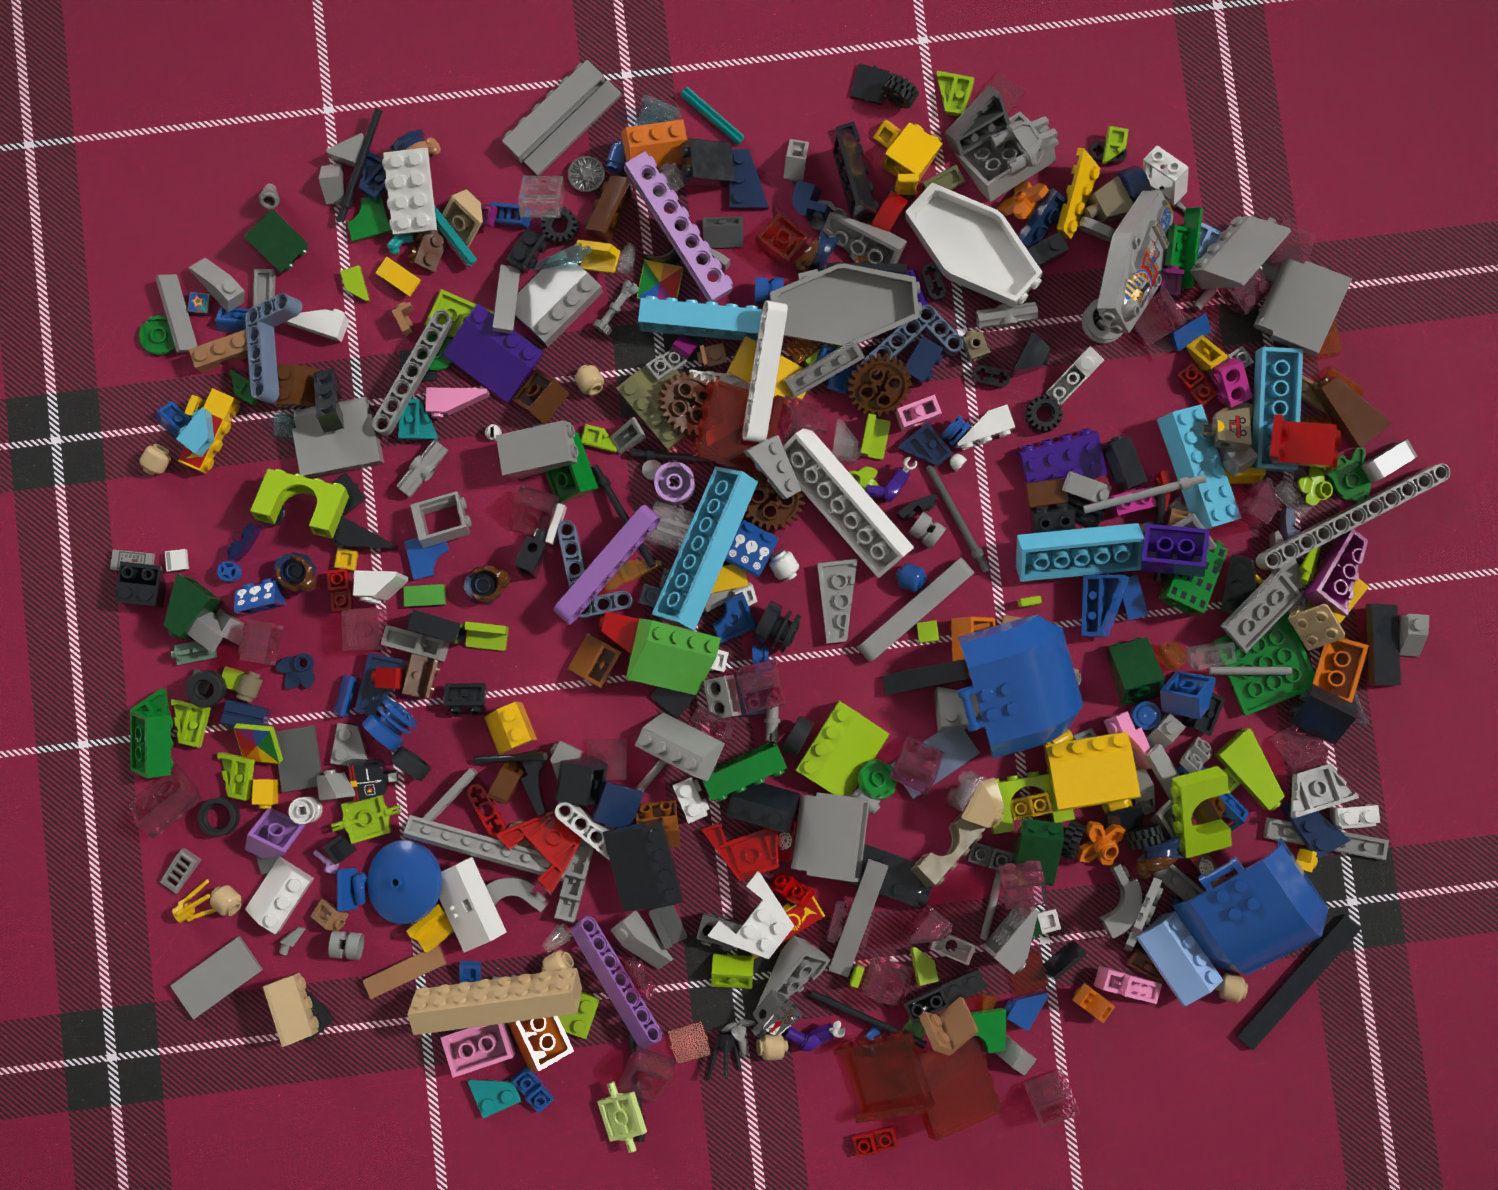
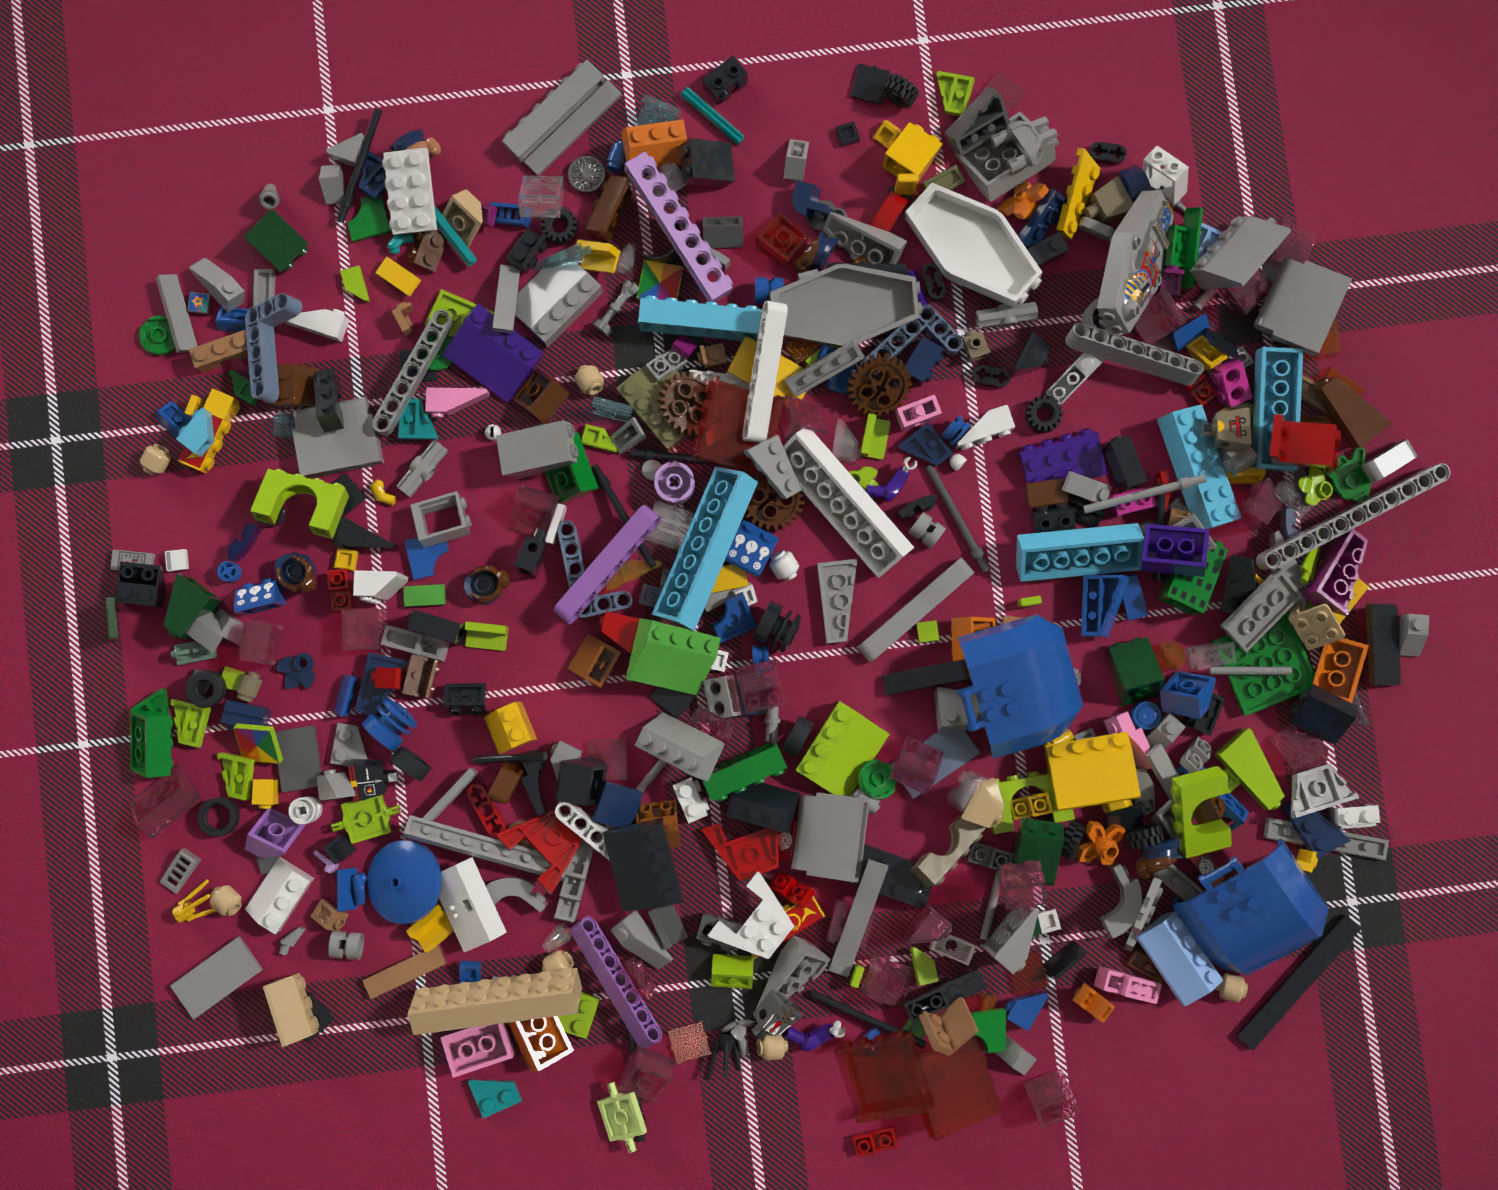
blue slope [511,1065,555,1113] -> none
dark blue wing [729,149,769,210] -> none
black slope [832,128,879,222] -> none
blue head [895,563,927,592] -> none
lime tile [1102,126,1129,164] -> none
none -> dark green tile [104,597,118,642]
none -> yellow arm [370,479,396,506]
none -> clear light blue plate [592,396,633,423]
none -> black brick [702,56,748,104]
none -> light grey beam [1065,323,1204,386]
none -> black piece [1205,328,1240,360]

